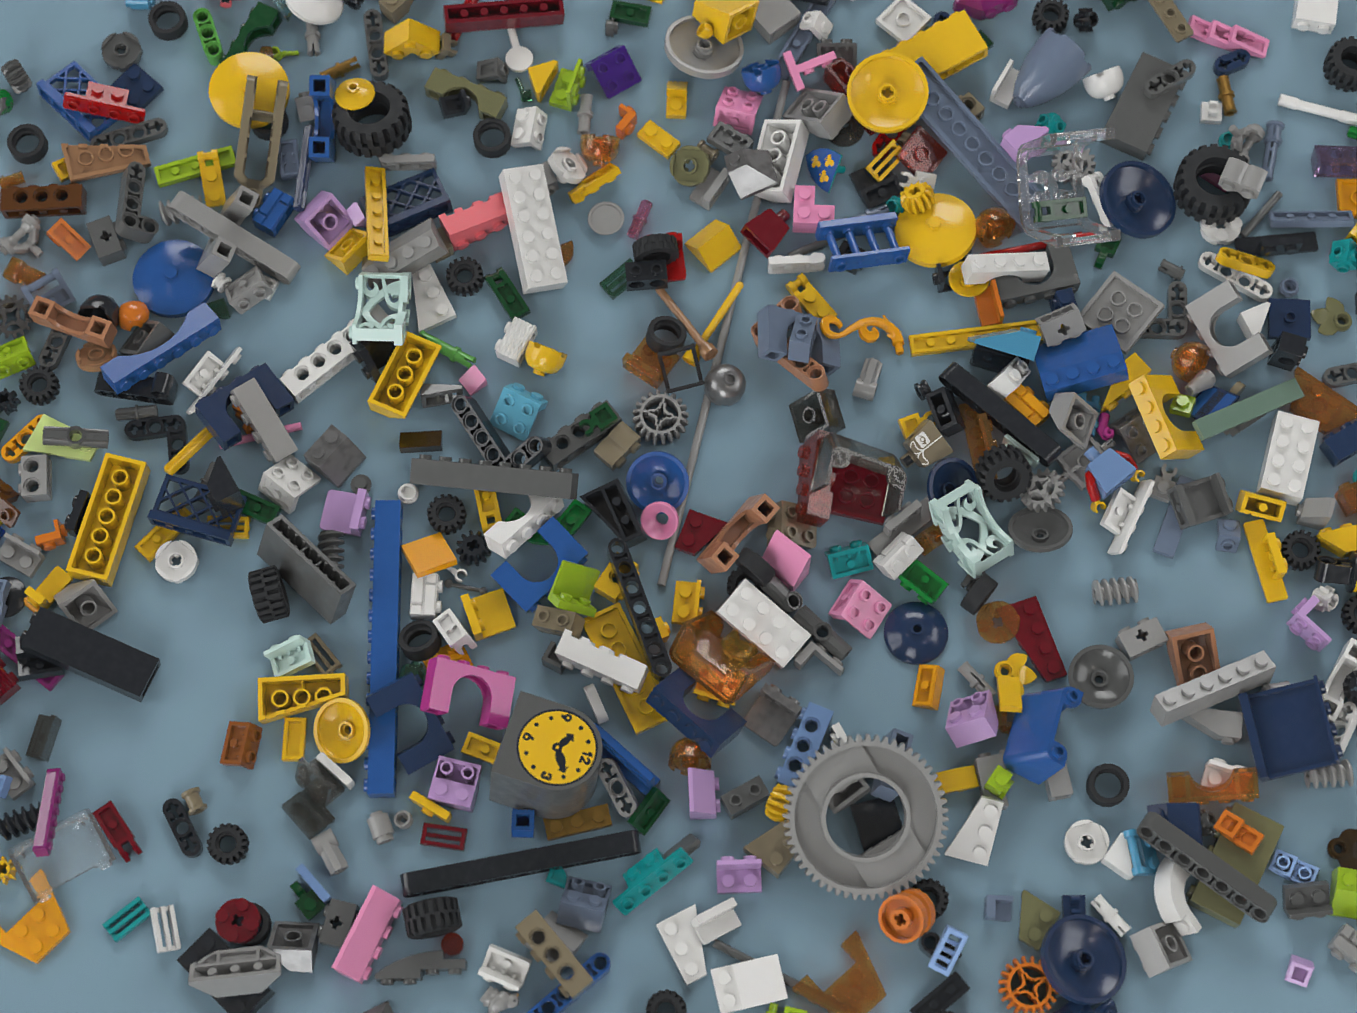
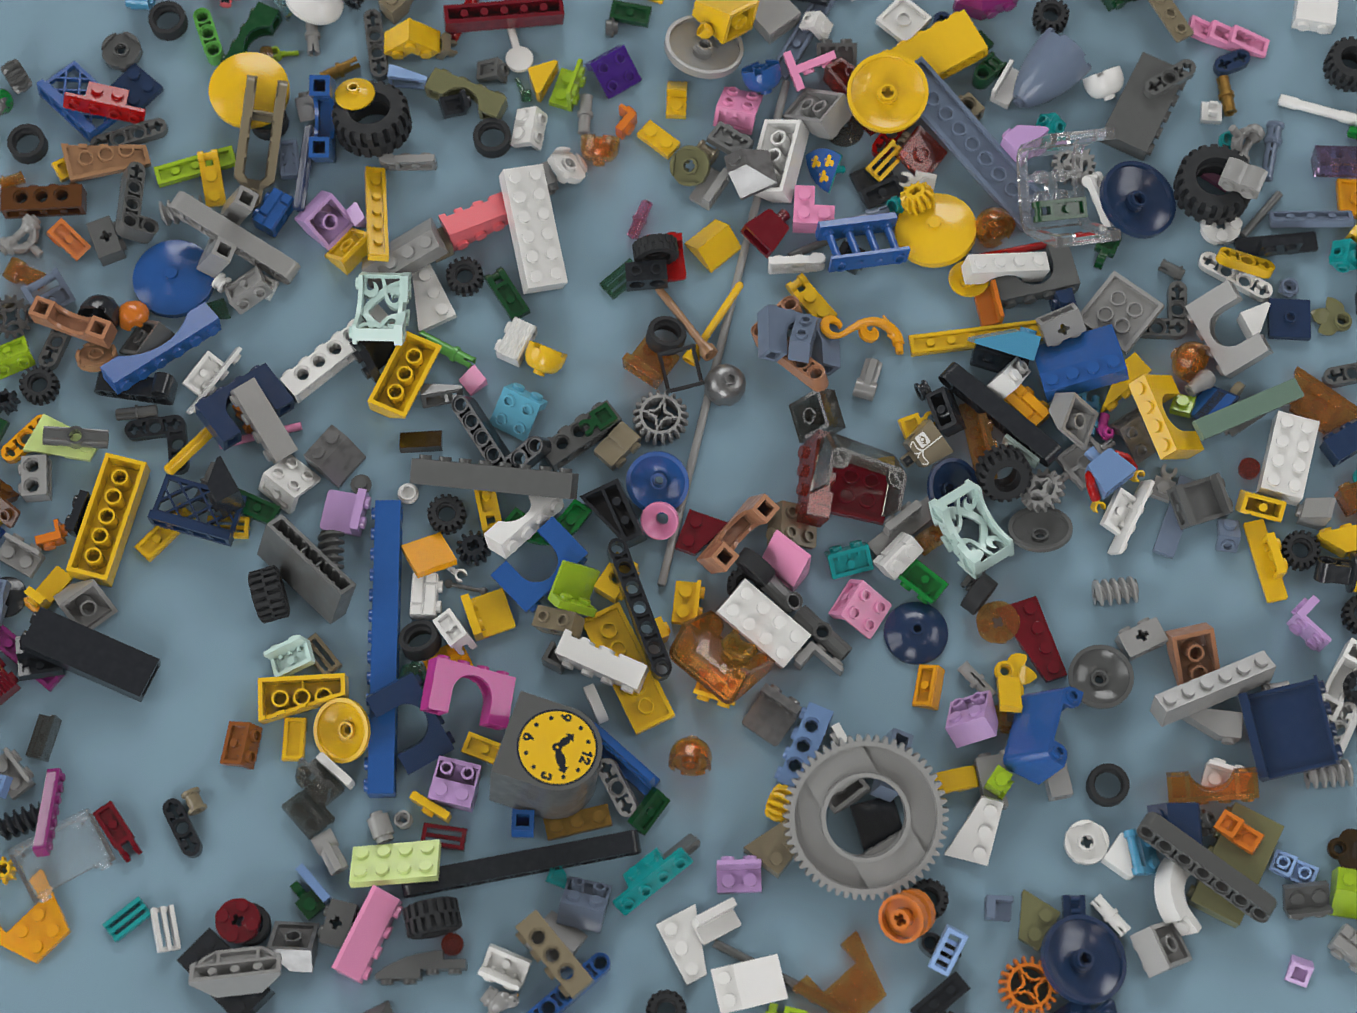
white plate [155,540,199,584] -> none
black tyre [207,823,249,865] -> none
dark blue fence [359,168,453,238] -> none
clear orange tile [560,240,574,266] -> none
yellow hinge [567,162,621,205] -> none
light grey piece [588,202,624,235] -> none
dark blue arch [646,665,747,758] -> none
lavender slope [688,768,721,820] -> none
dark grey brick [720,775,770,820] -> none
black bracket [932,263,953,293] -> none
black gear [1073,8,1098,32] -> none
black brick [1267,331,1308,372] -> none
white gear [1311,585,1339,612] -> none
none -> yellowish green plate [349,839,441,888]
none -> light blue slope [387,64,428,90]
none -> dark green piece [971,51,1008,90]
none -> clear red tile [1238,458,1260,480]

